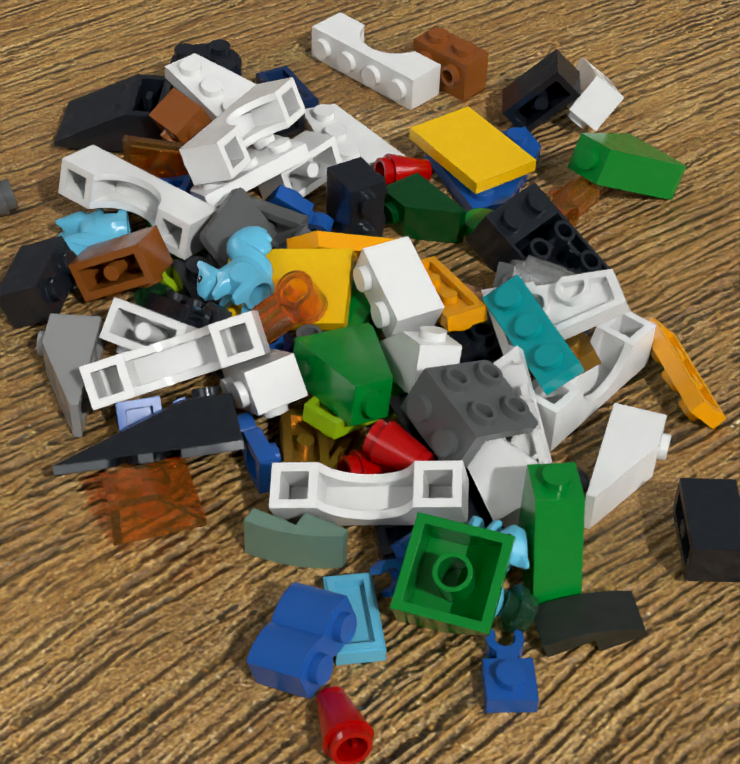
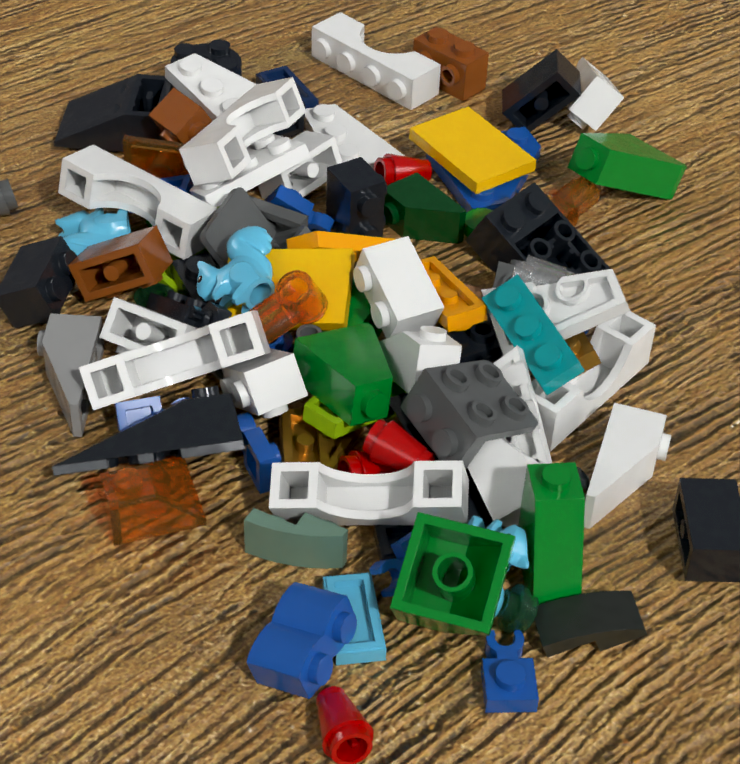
light orange plate [648,317,727,429] -> none

